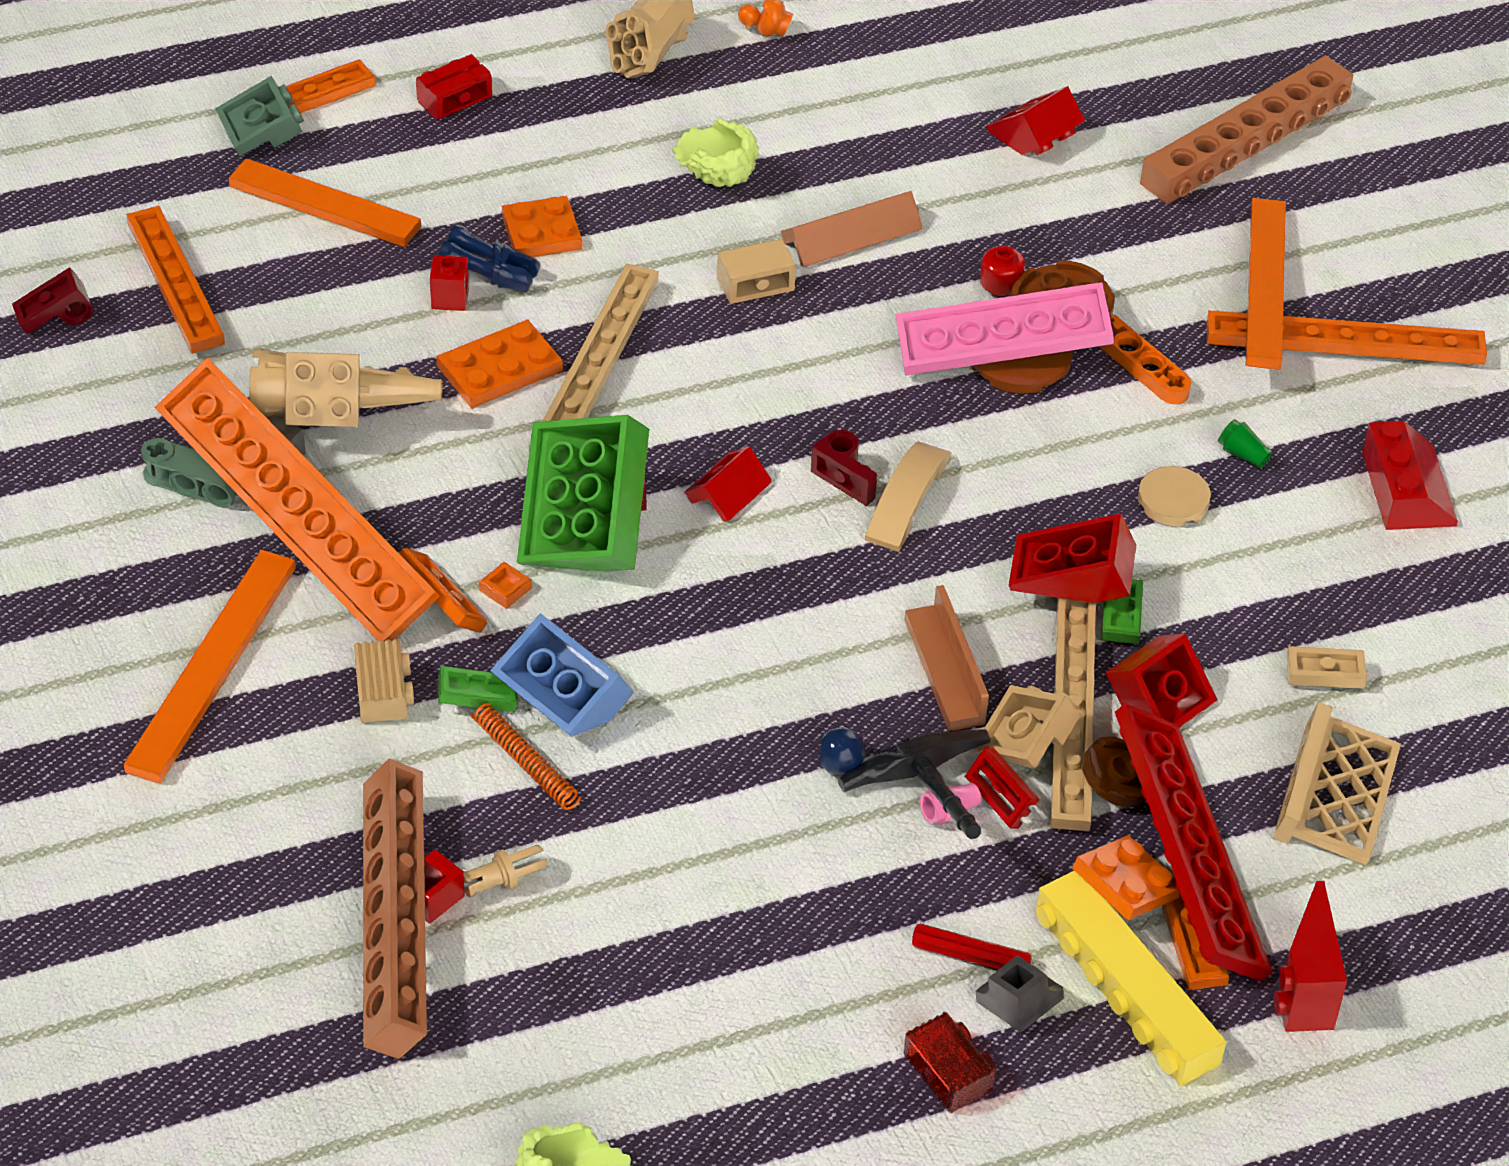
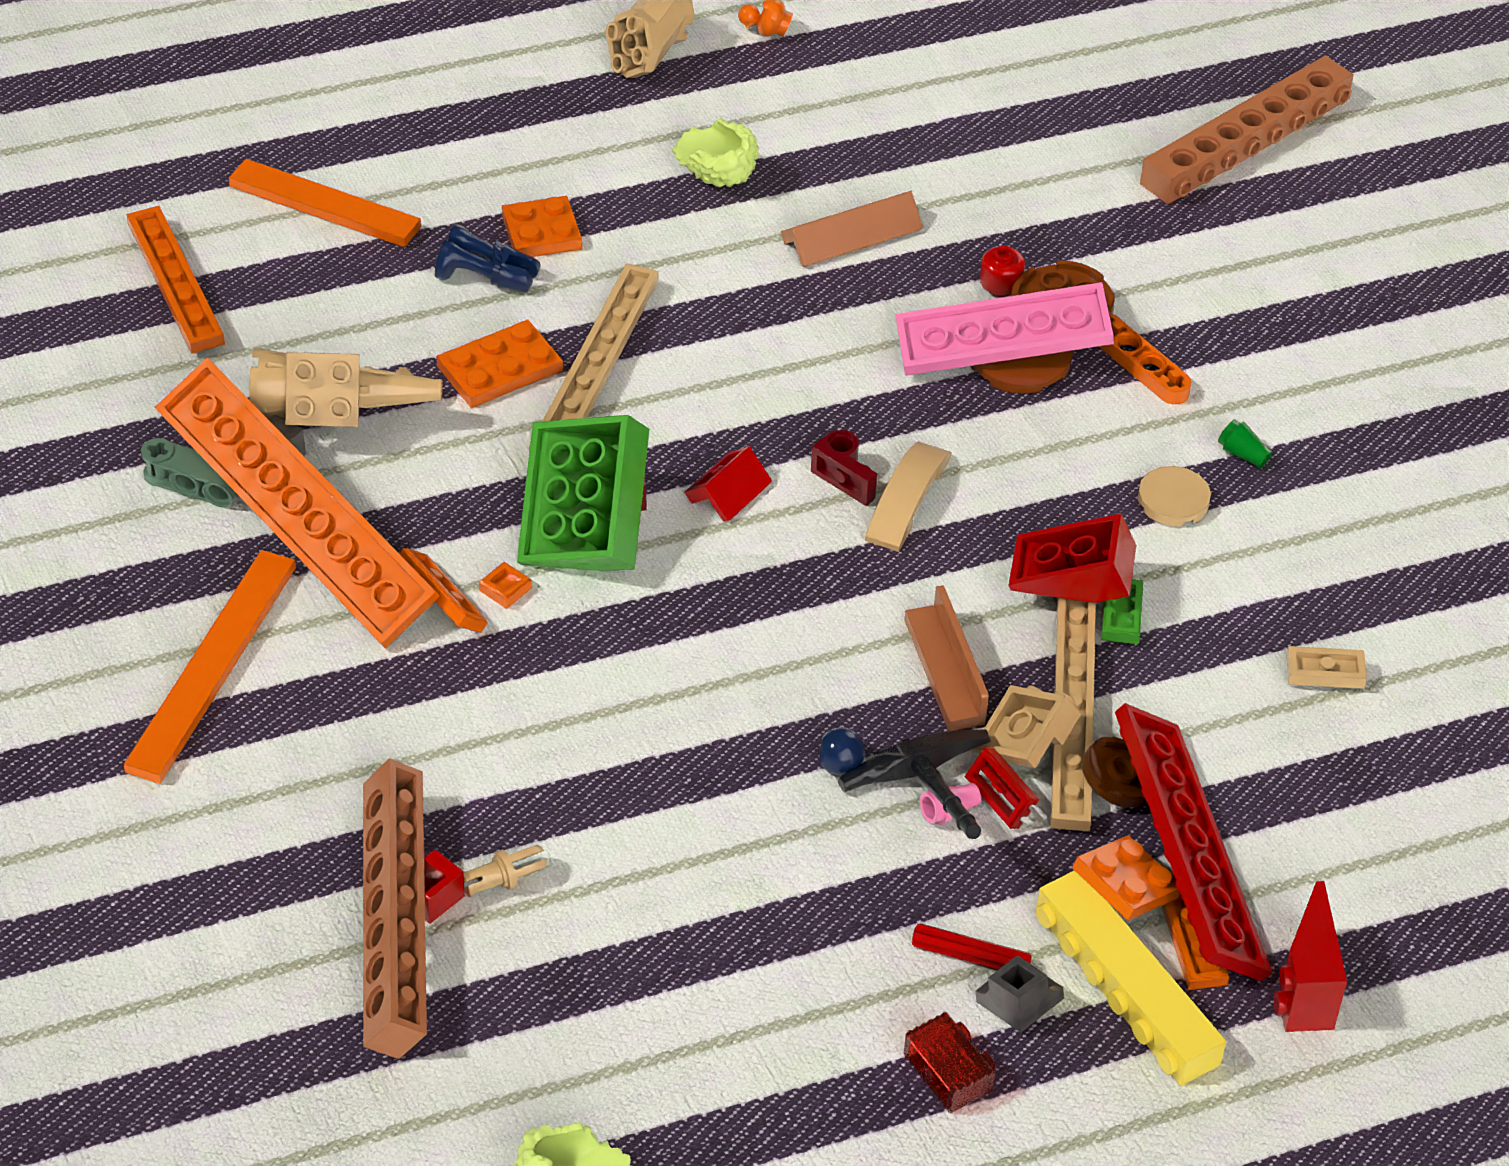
dark red plate [12,267,93,334] -> none
sand green plate [215,76,304,156] -> none
orange tile [286,59,376,113] -> none
tan brick [354,638,414,723] -> none
red brick [416,54,492,120] -> none
red brick [430,255,469,311] -> none
bright green plate [438,666,517,712] -> none
orange piece [471,703,582,810] -> none
medium blue slope [490,613,634,737] -> none
tan brick [717,239,796,304] -> none
red slope [986,86,1085,155] -> none
red slope [1105,633,1218,727] -> none
orange plate [1206,310,1487,365] -> none
orange tile [1245,198,1286,370] -> none
tan fence [1273,702,1401,865] -> none
red slope [1362,421,1458,530] -> none

